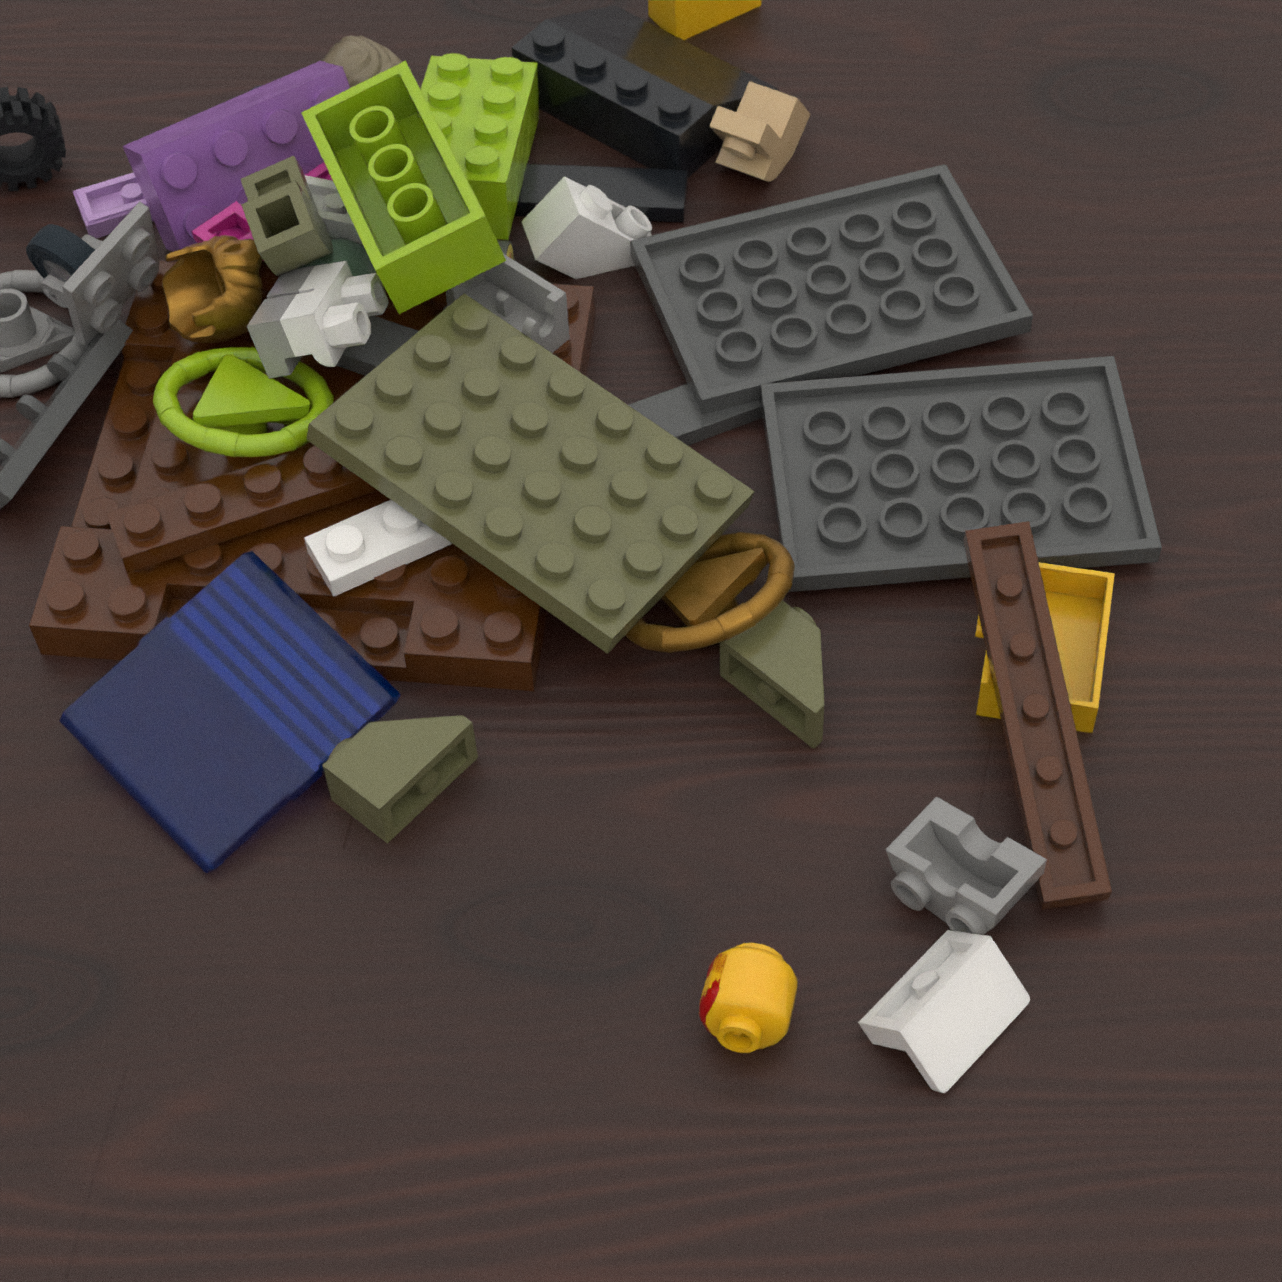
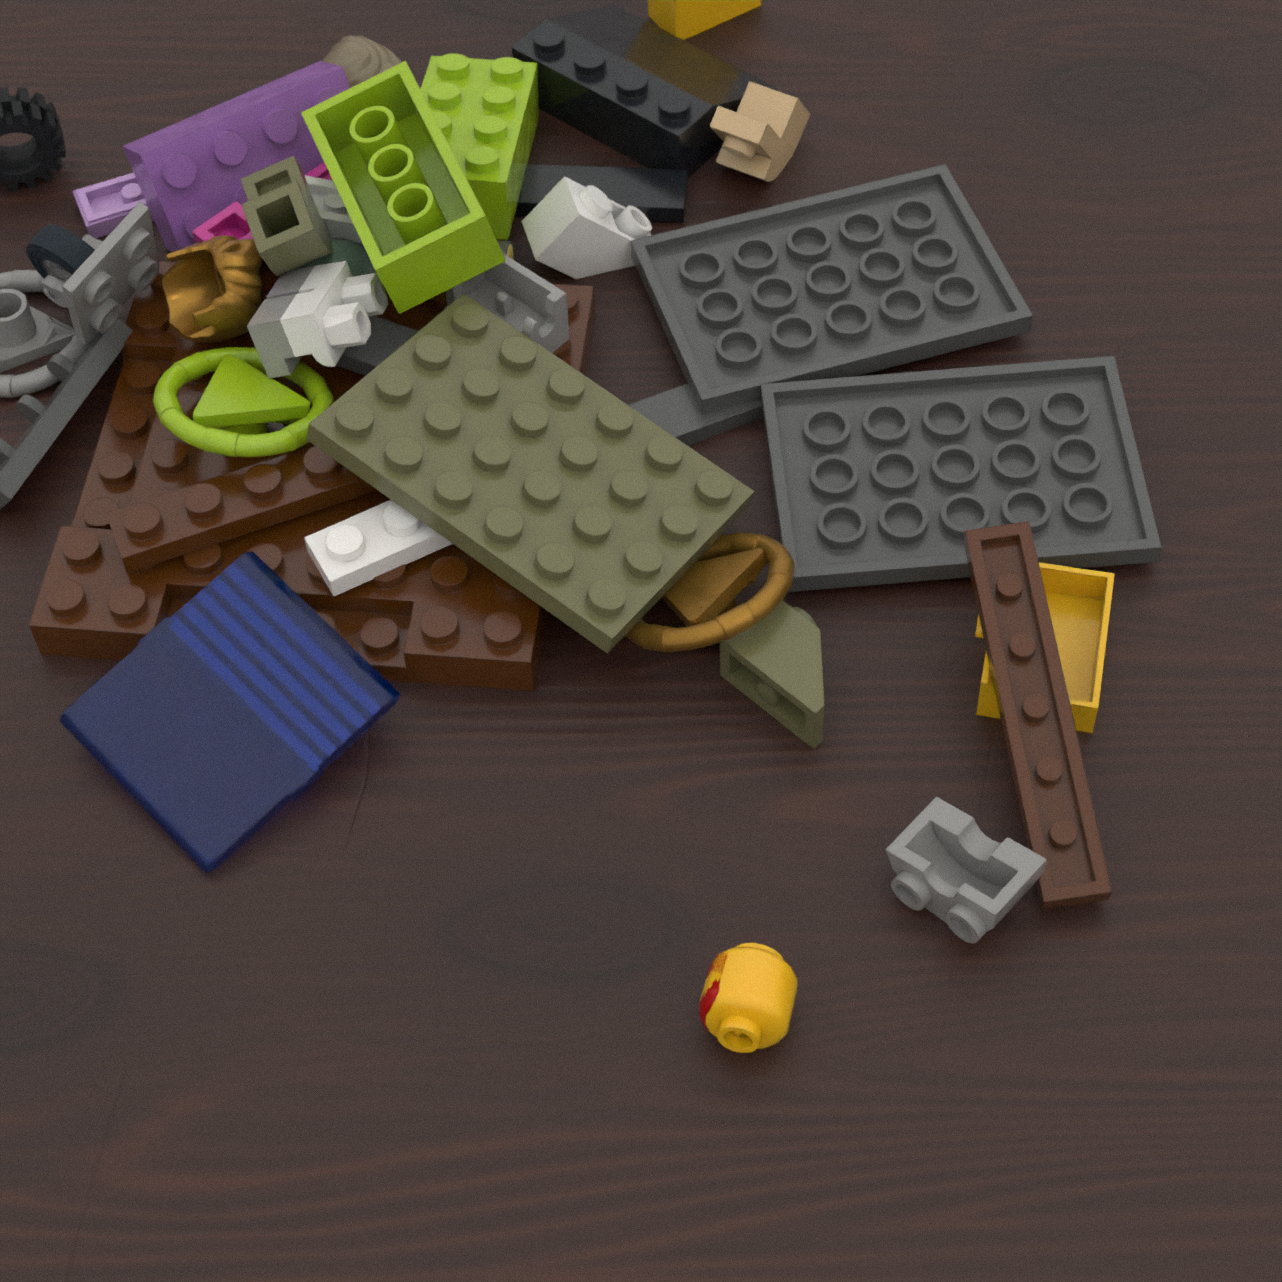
olive slope [322,715,478,844] -> none
white panel [858,930,1030,1093] -> none

